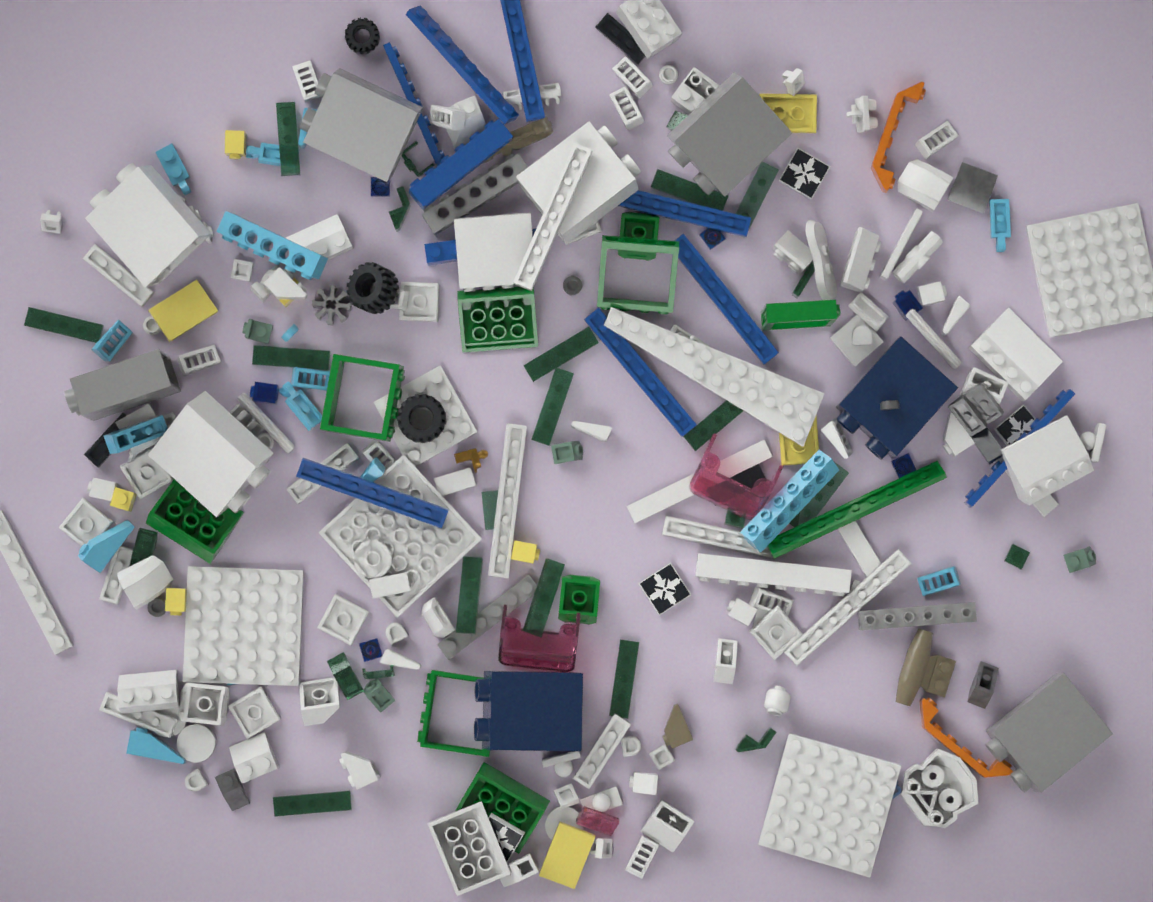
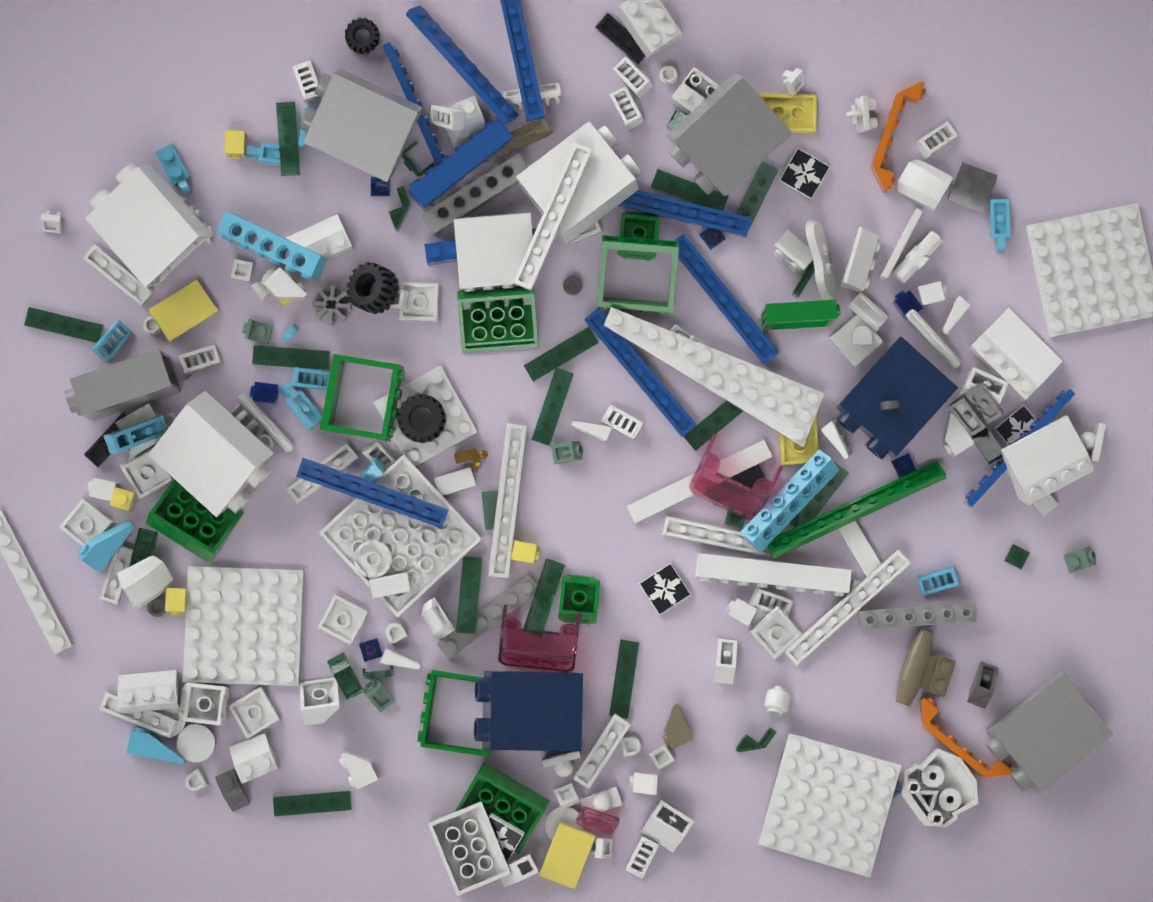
none -> white slope [601,404,643,440]

